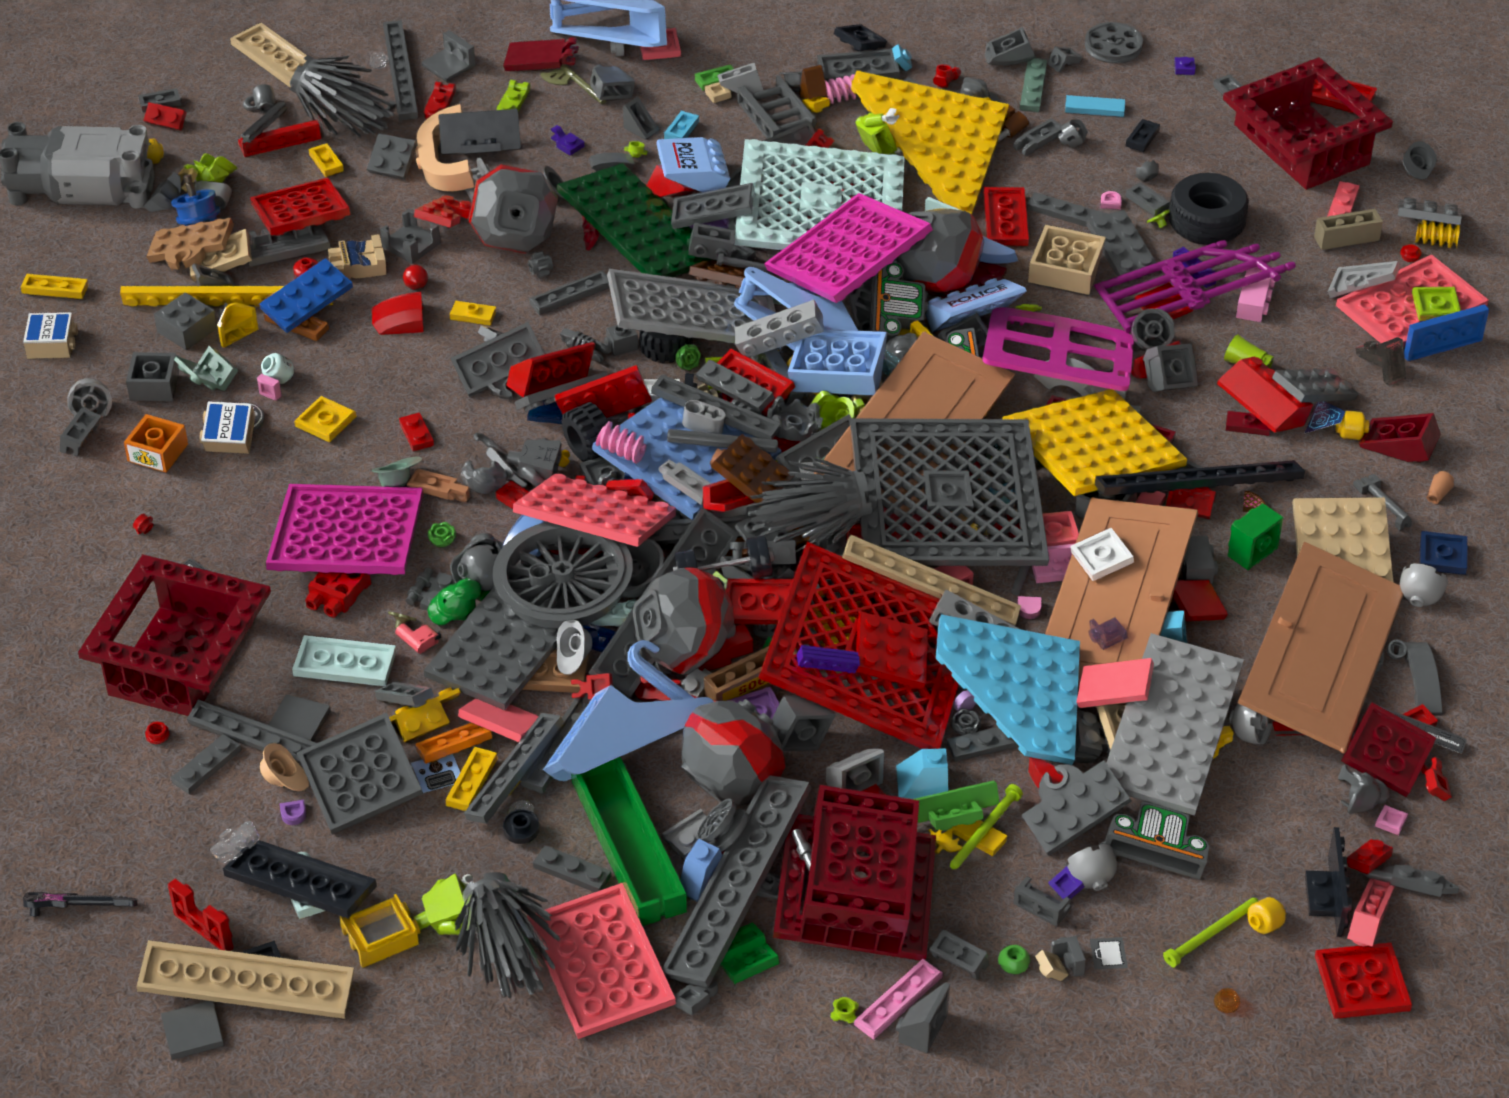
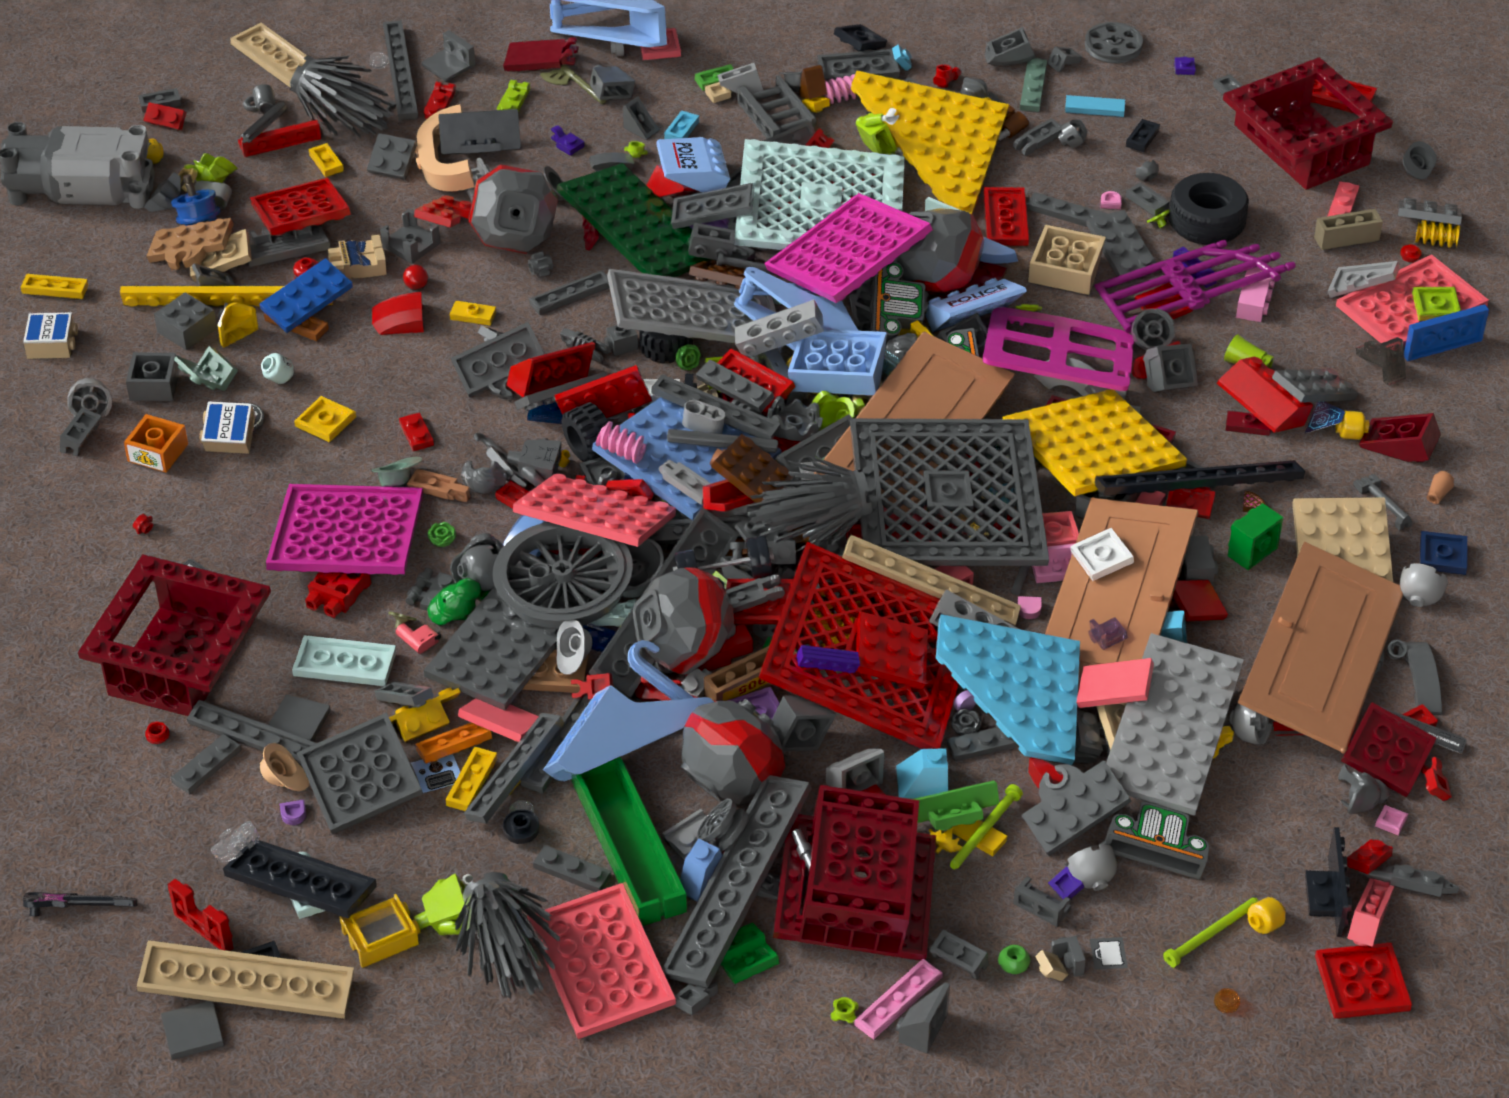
bright pink tile [257,374,281,401] -> none
none -> dark grey hinge [726,575,785,614]

